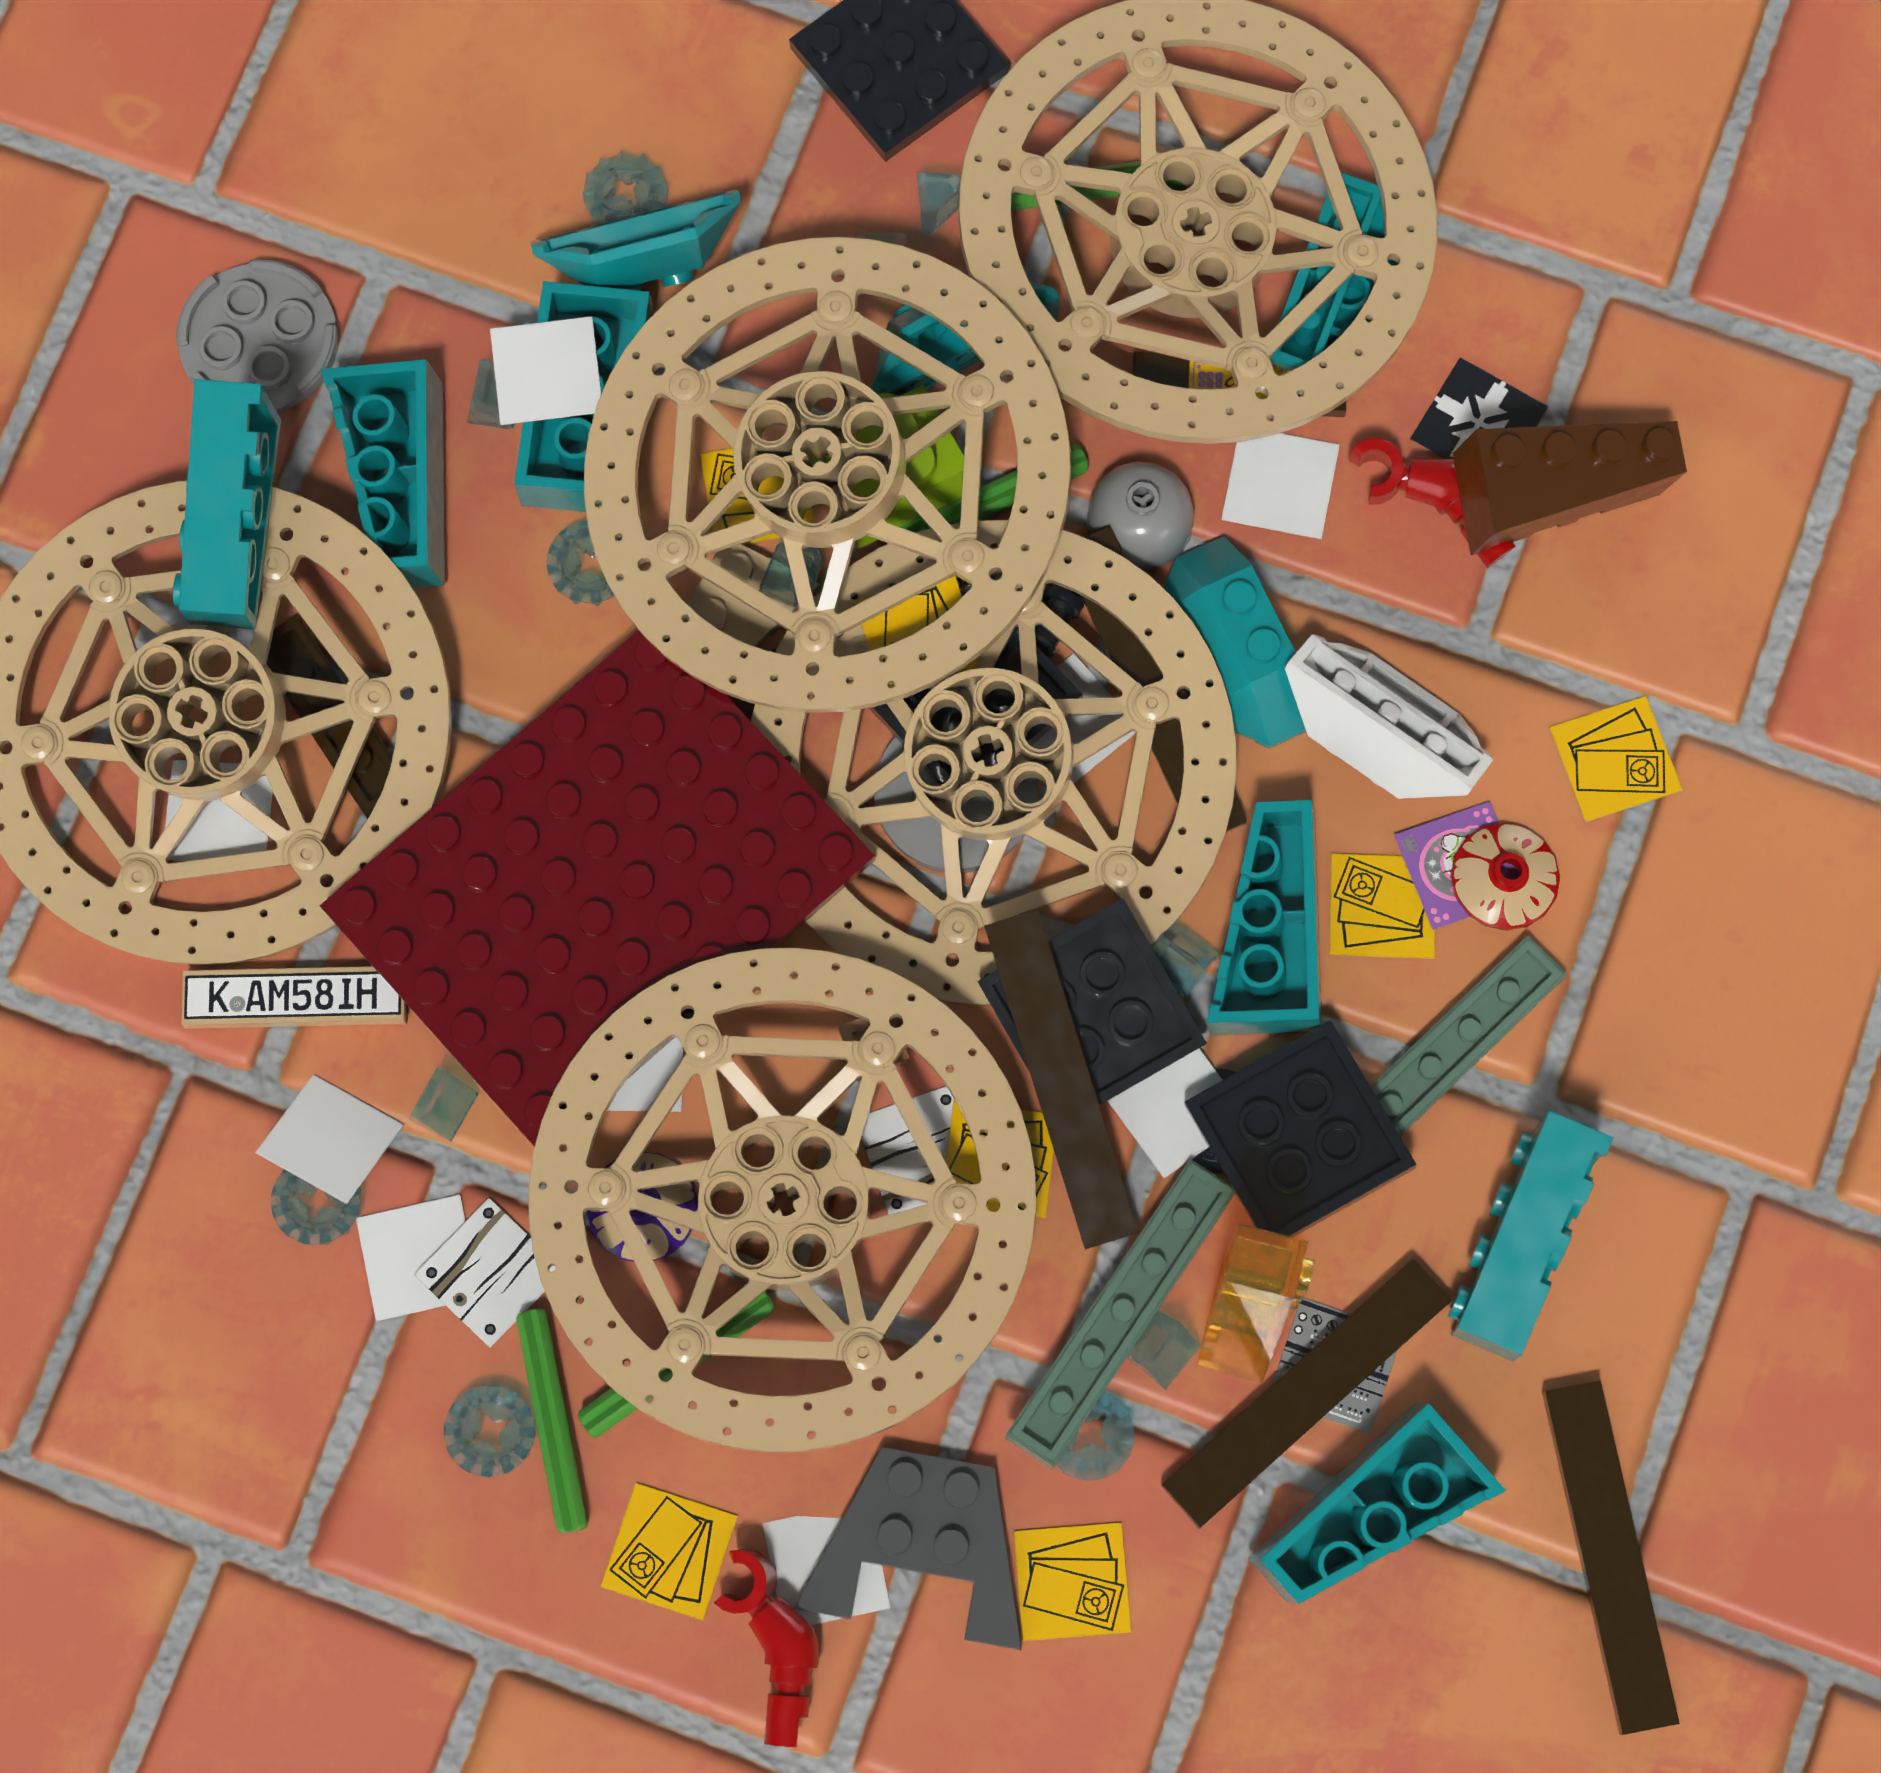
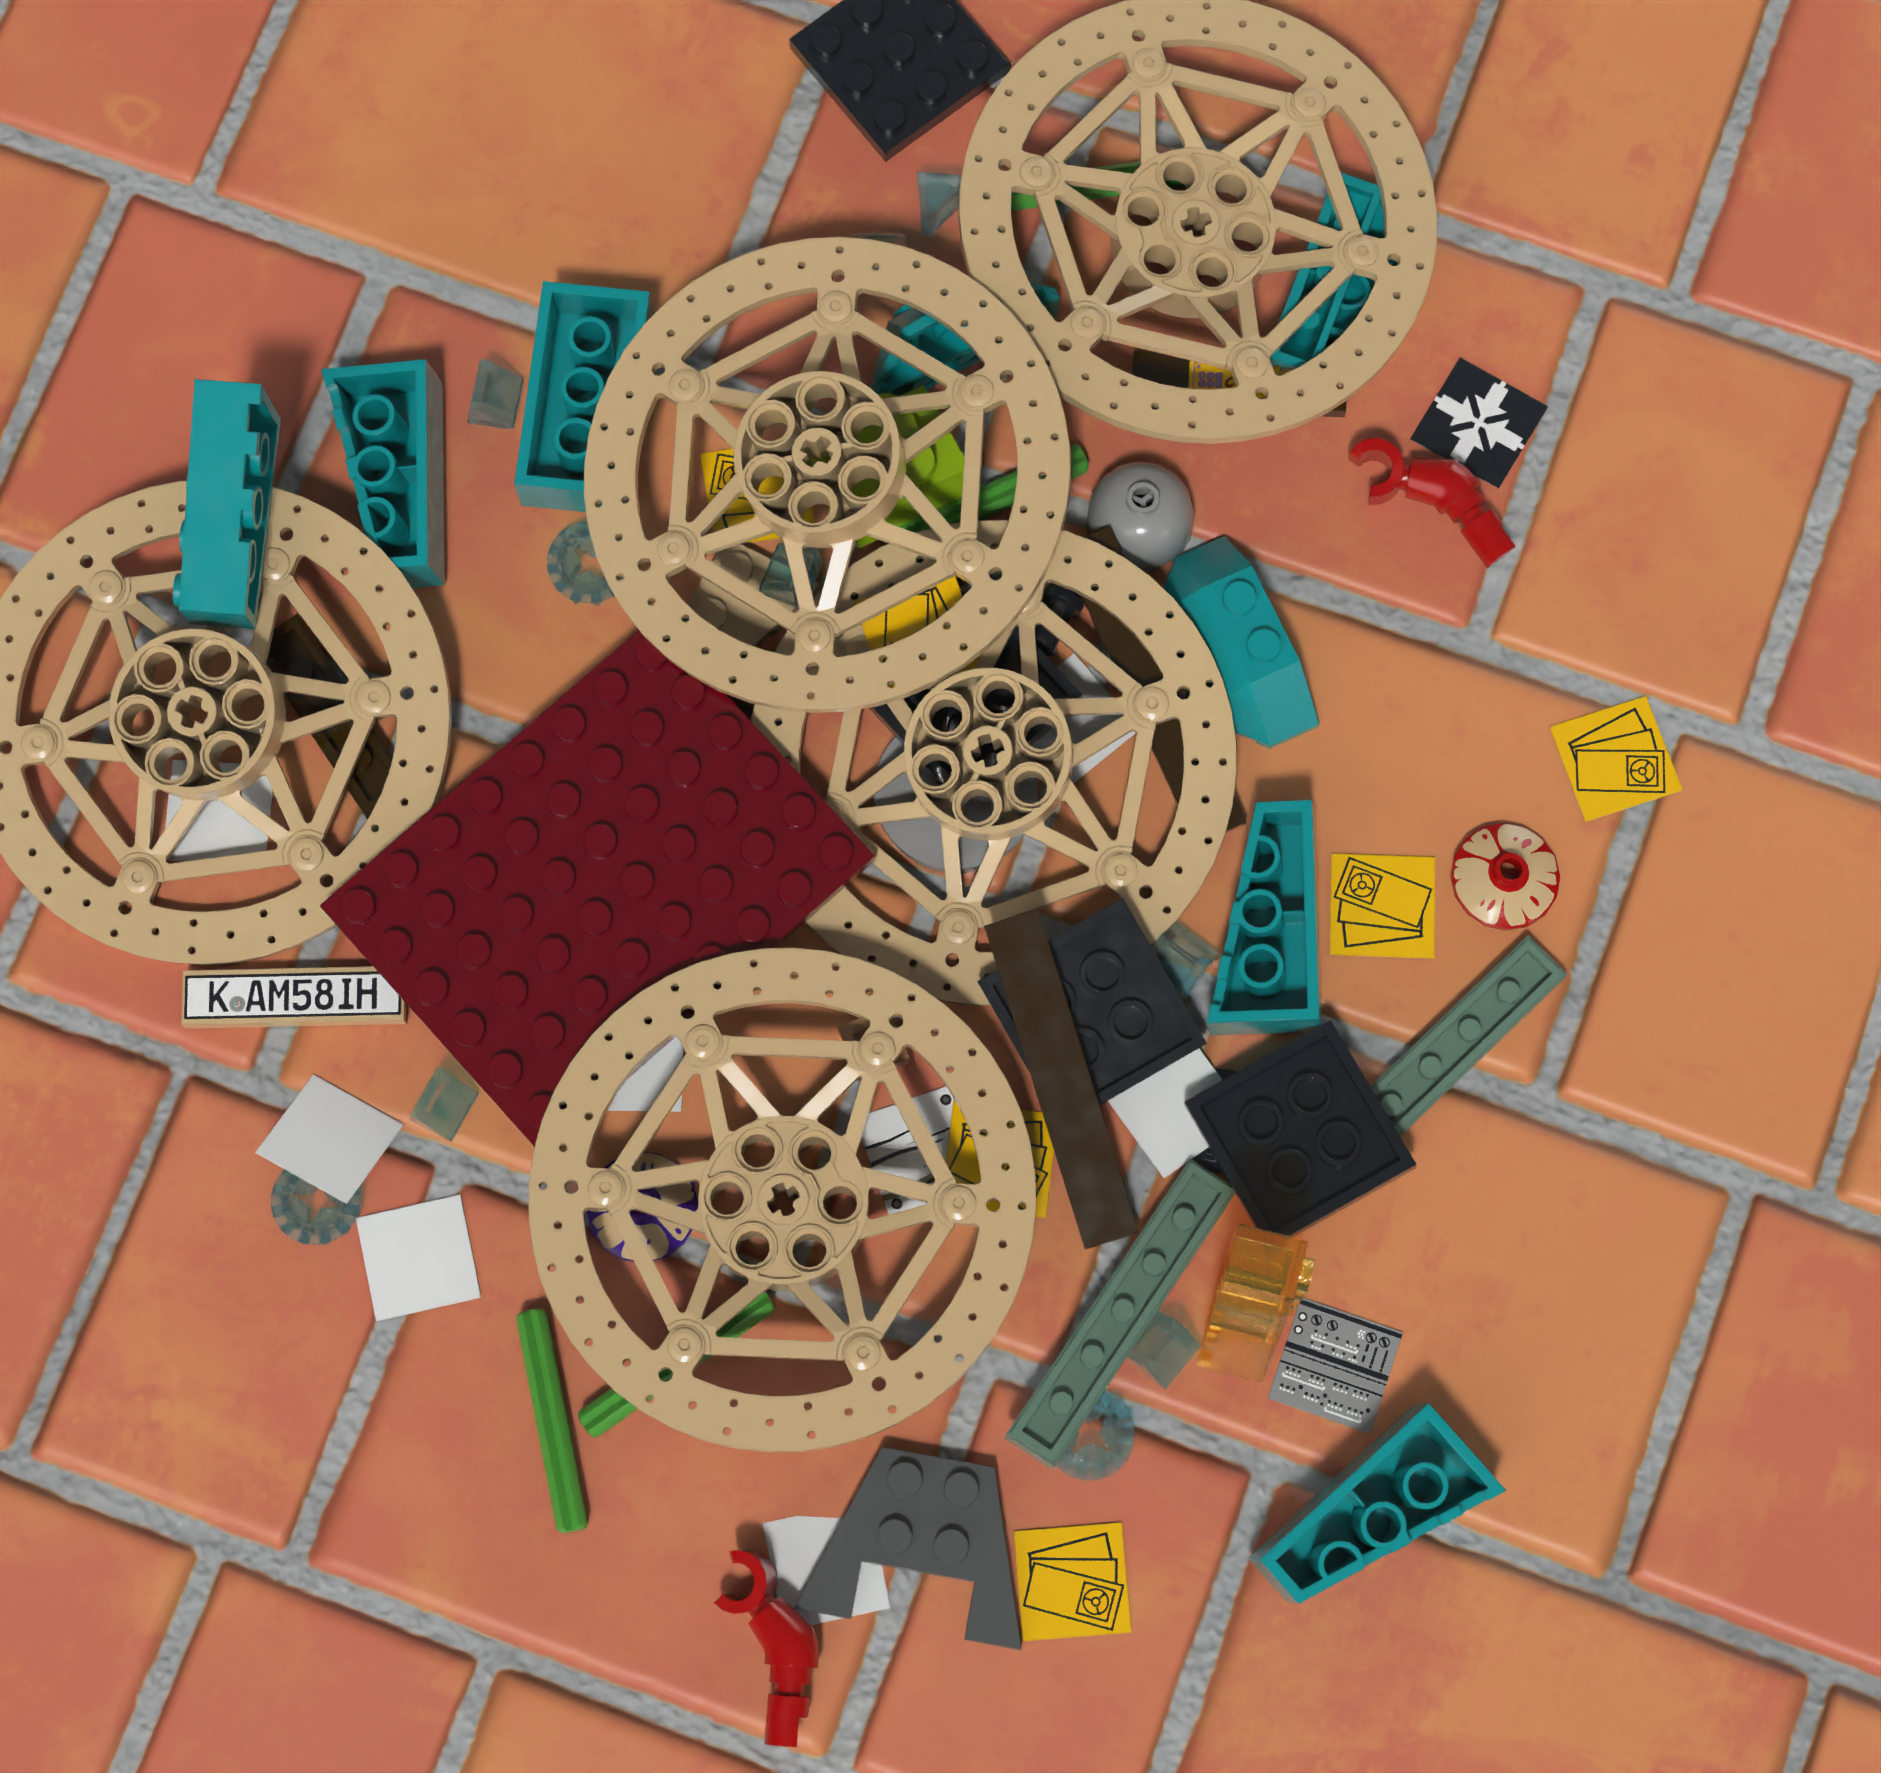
light grey tile [176,259,339,413] -> none
white sticker [414,1198,556,1348] -> none
clear light blue gear [444,1385,536,1478] -> none
white sticker [490,316,601,425] -> none
teal wedge [530,189,741,291] -> none
clear light blue gear [582,150,667,224] -> none
yellow sticker [600,1483,738,1621] -> none
dark brown tile [1161,1258,1452,1529] -> none
white sticker [1221,433,1340,539] -> none
white wedge [1285,634,1494,799] -> none
sticker [1394,801,1518,930] -> none
teal wedge [1447,1110,1614,1362] -> none
reddish brown wedge [1452,421,1687,556] -> none
dark brown tile [1542,1380,1680,1735] -> none

